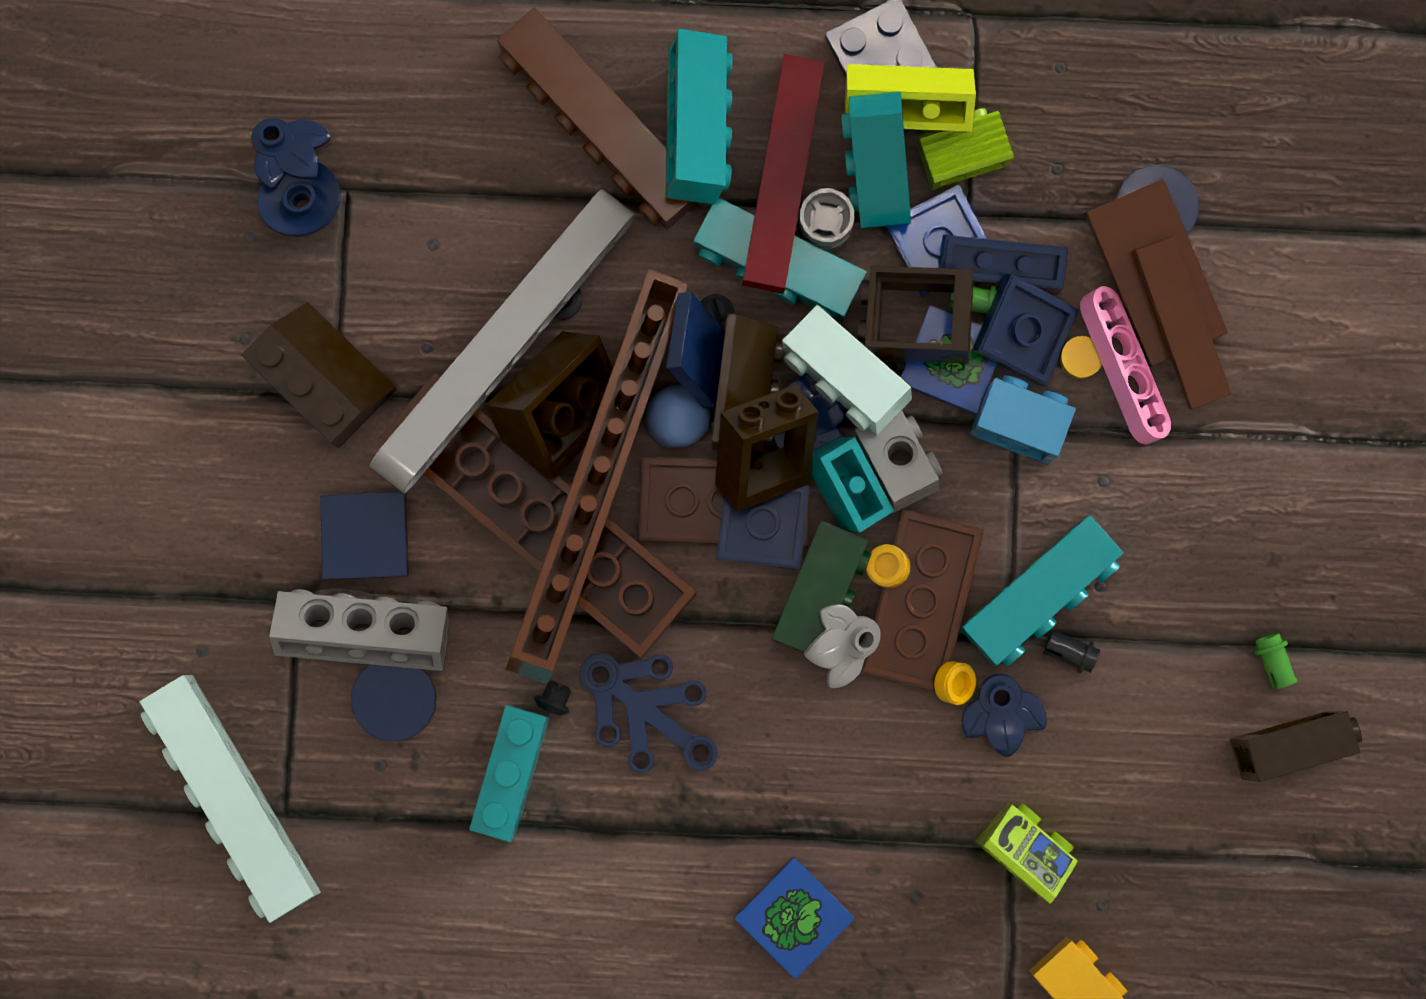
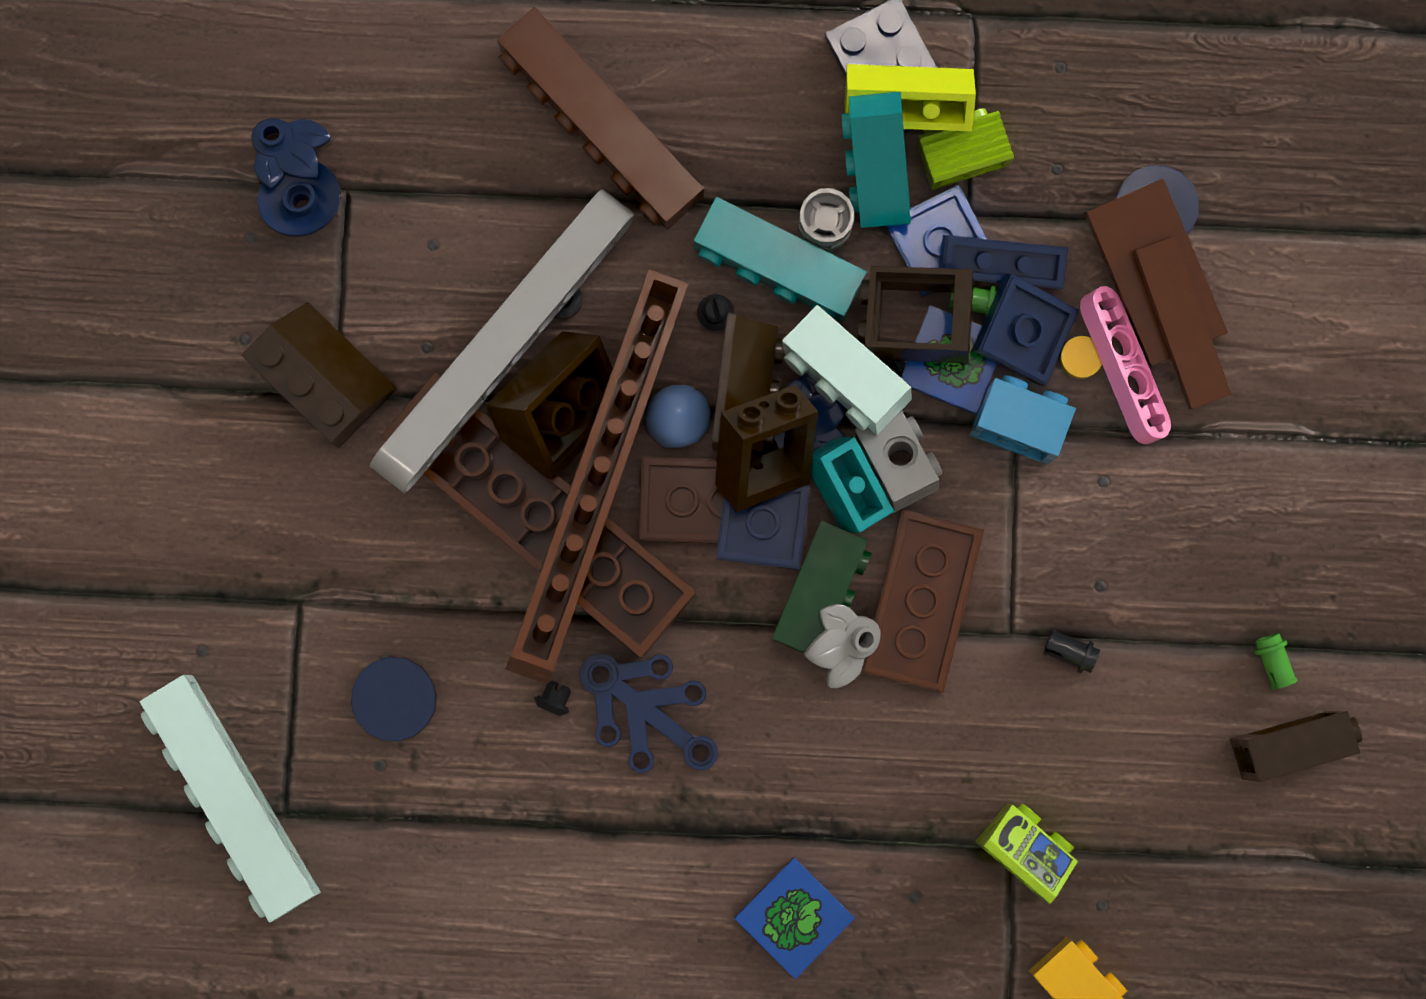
light grey brick [269,589,450,671] -> none
dark blue tile [320,492,409,580] -> none
teal brick [469,705,550,842] -> none
teal brick [665,29,733,204] -> none
dark blue tile [666,292,725,408] -> none
dark red tile [742,54,825,294] -> none
yellow tile [866,544,910,588] -> none
yellow tile [934,661,976,705] -> none
teal brick [959,515,1124,667] -> none
dark blue plate [962,674,1047,757] -> none

